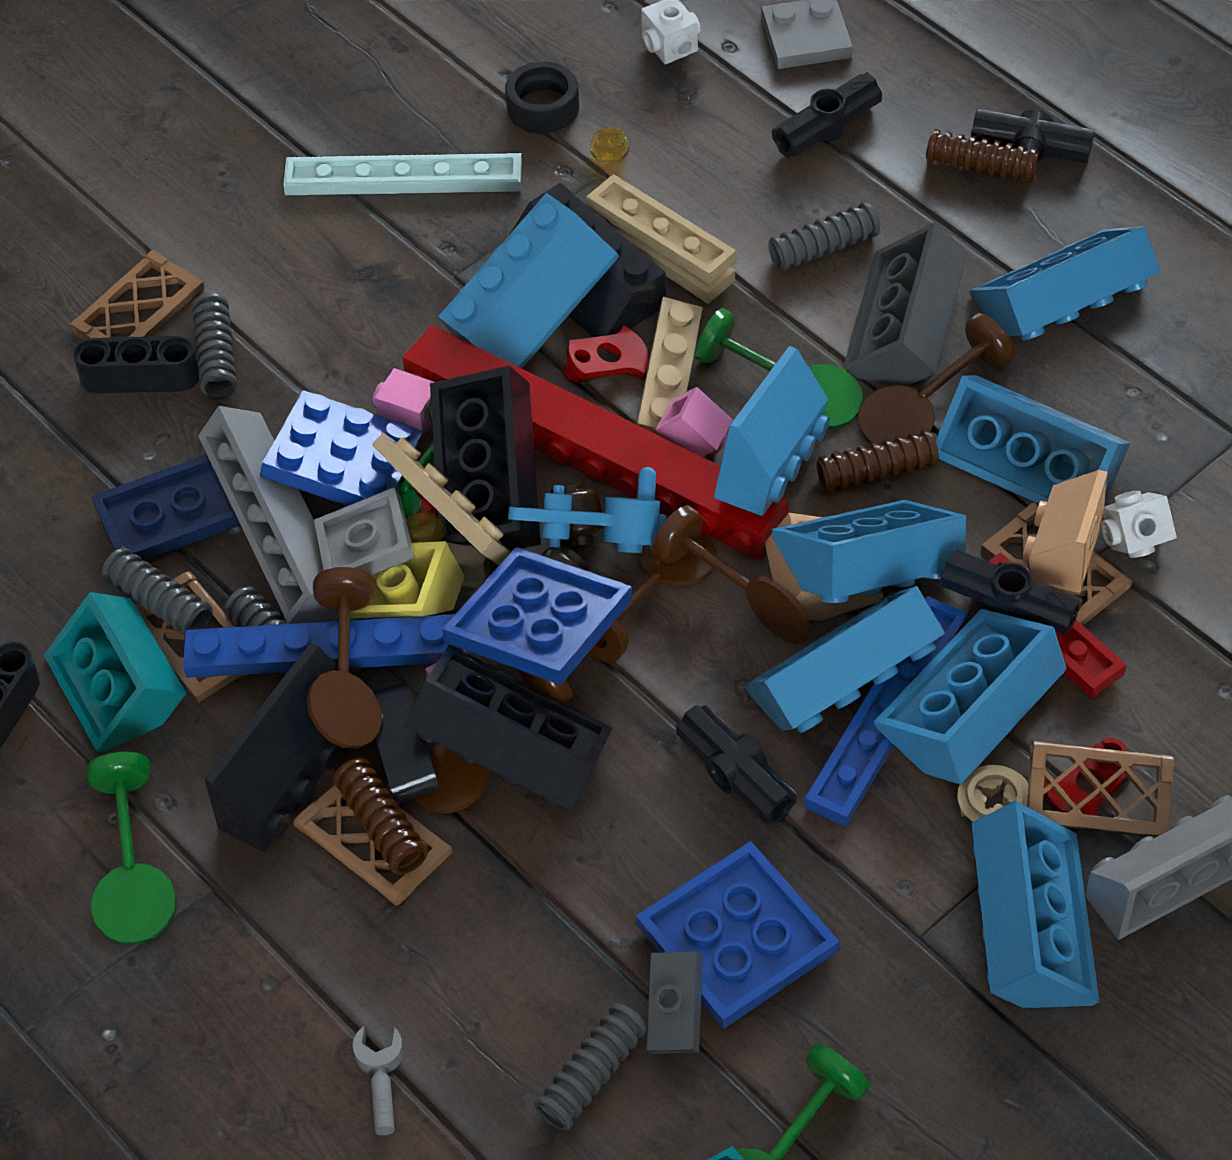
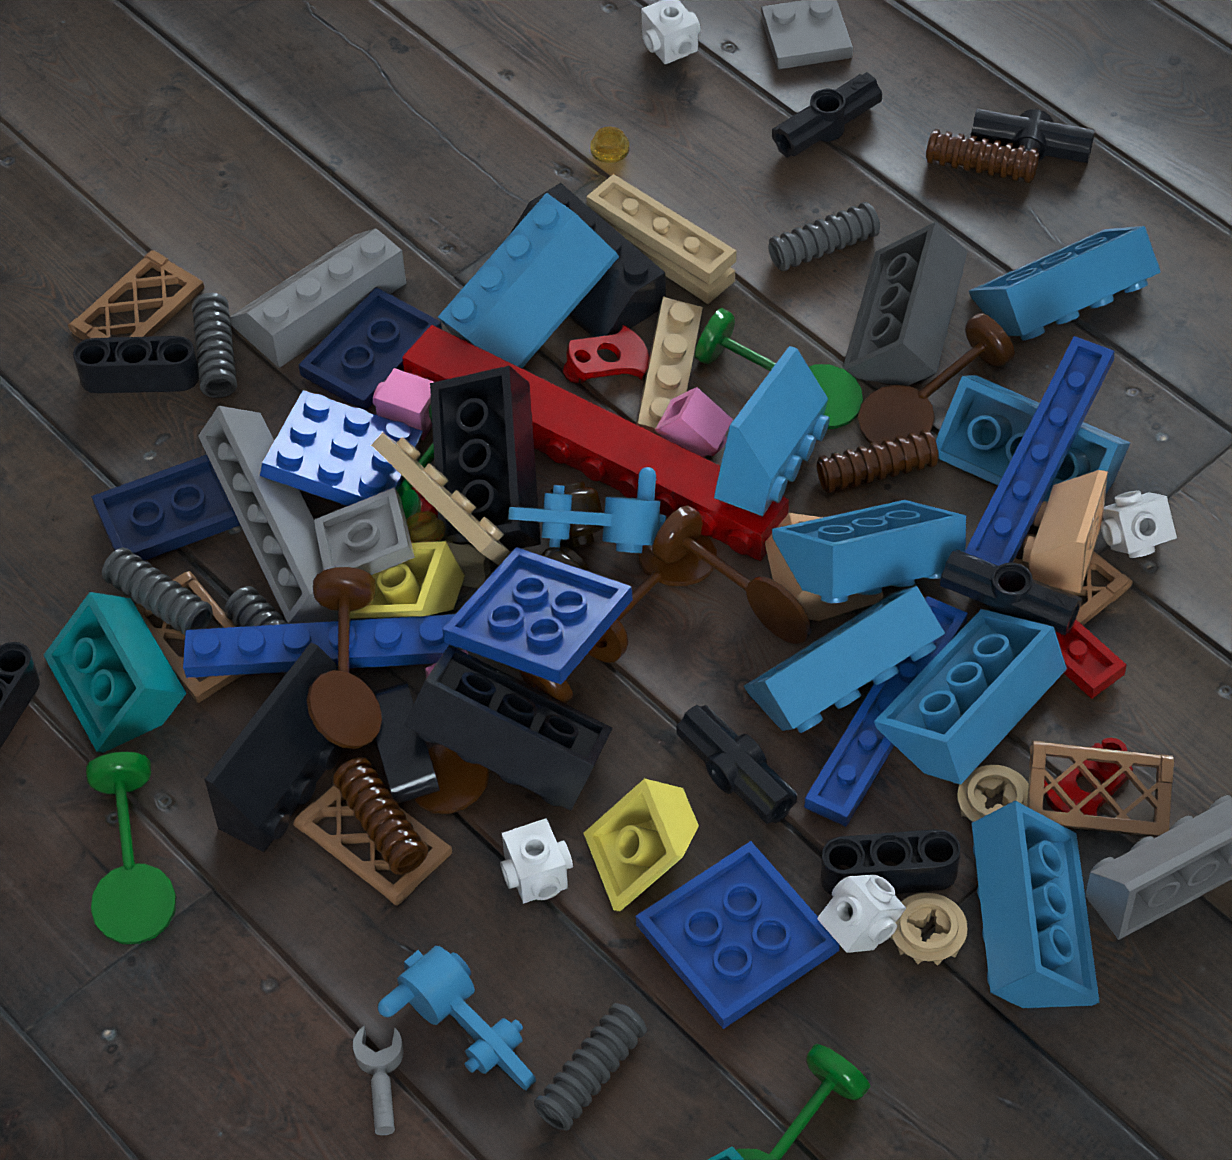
light aqua tile [283,153,522,195] -> none
black tyre [505,61,580,134] -> none
dark grey plate [647,951,703,1054] -> none
none -> light grey slope [230,228,406,368]
none -> dark blue plate [299,287,442,410]
none -> dark azure piece [378,946,536,1090]
none -> white brick [500,818,573,904]
none -> light yellow slope [584,778,699,911]
none -> white brick [817,875,906,953]
none -> black beam [821,829,961,895]
none -> tan gear [890,893,968,966]
none -> blue plate [965,336,1114,566]

